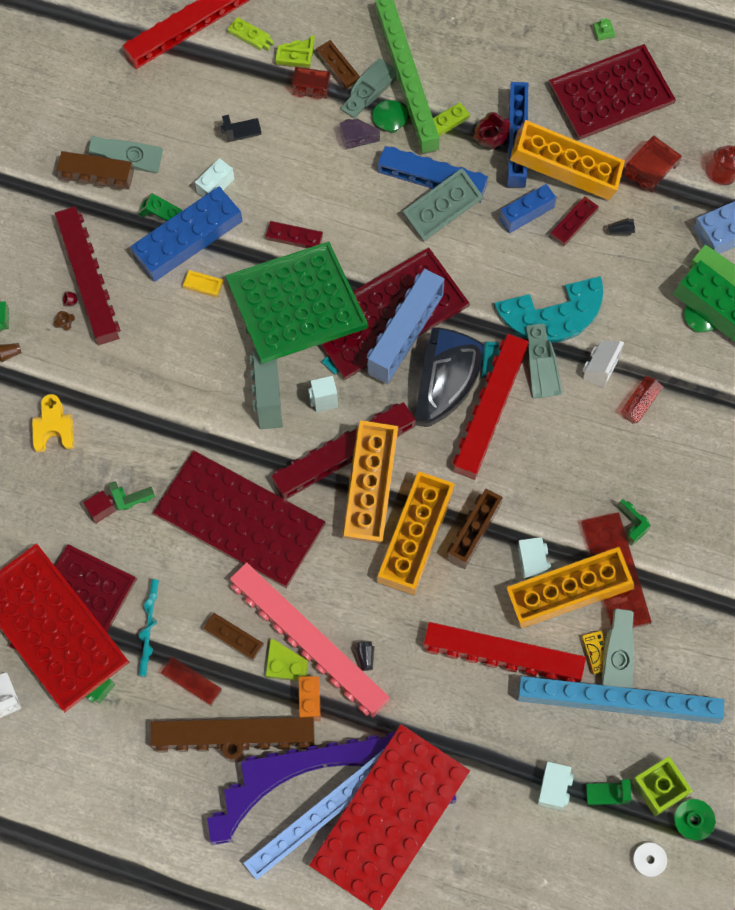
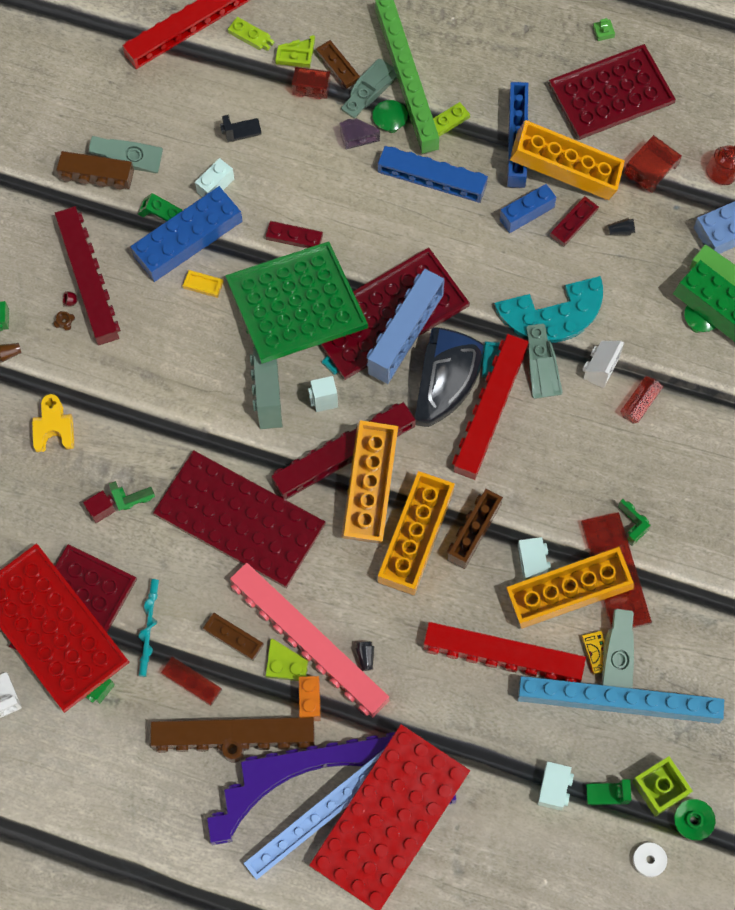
sand green plate [403,168,484,241] -> none
dark red hair [473,112,510,149] -> none

